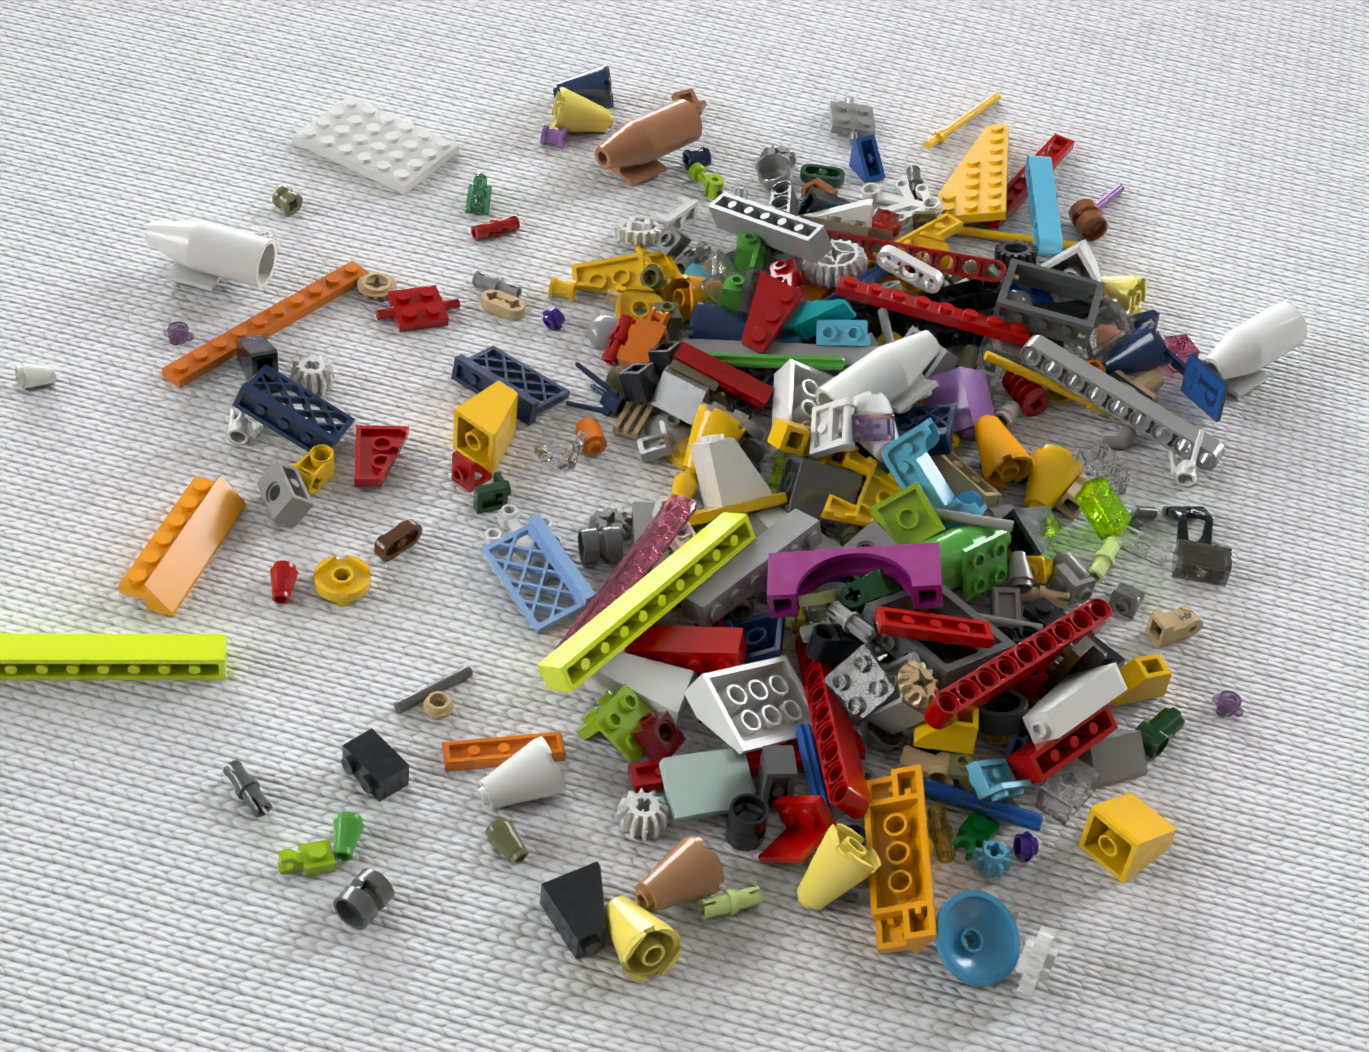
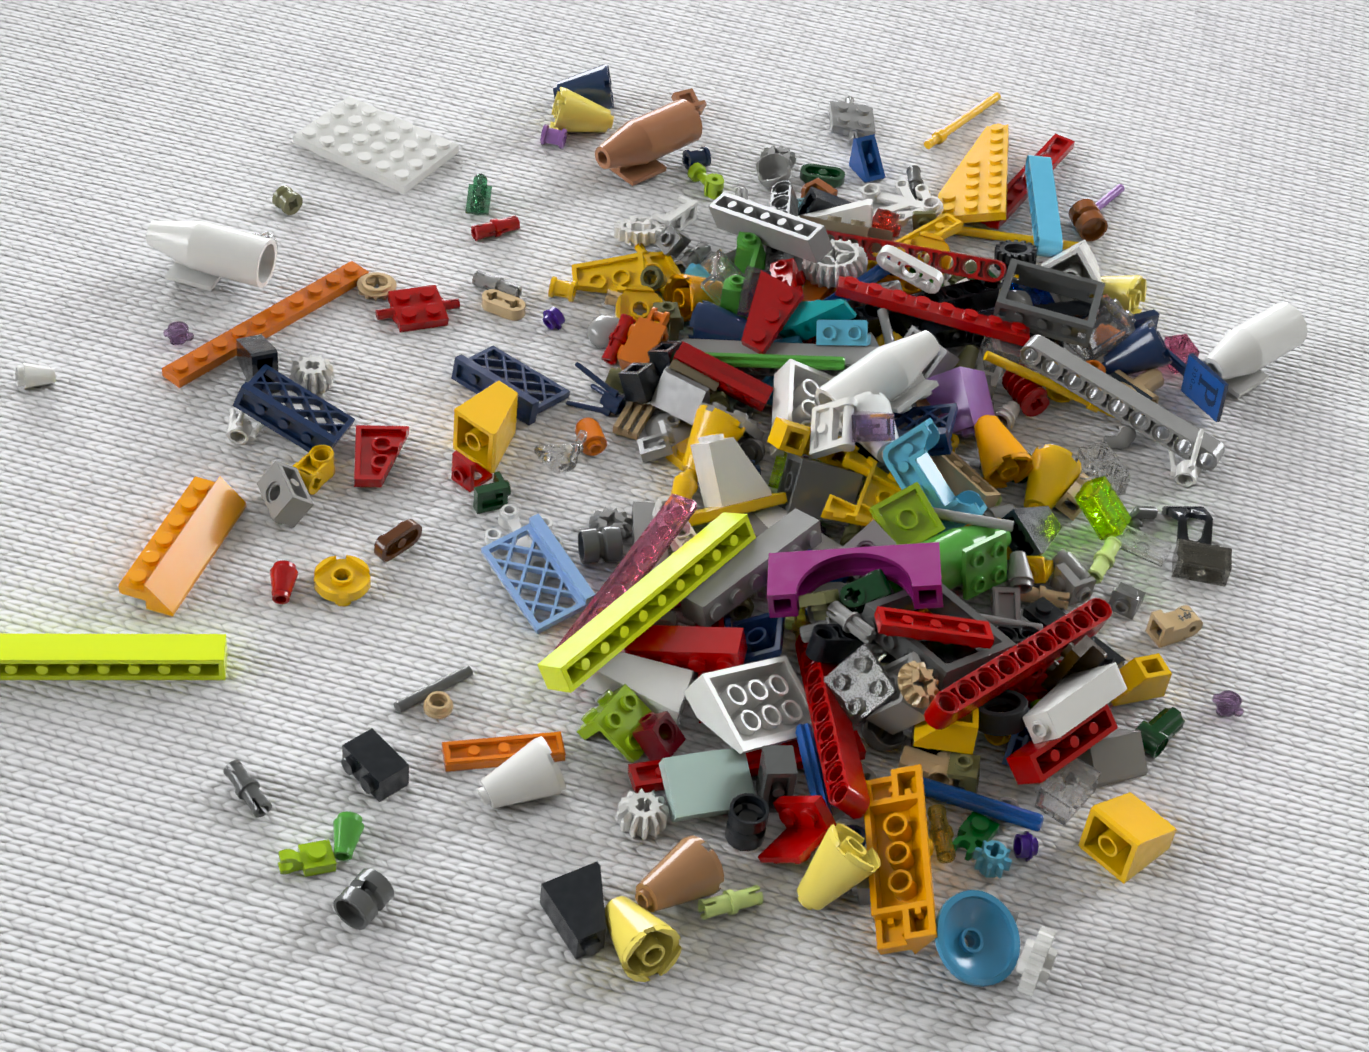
olive cone [485,817,529,865] -> none
medium azure bracket [966,758,1032,802] -> none

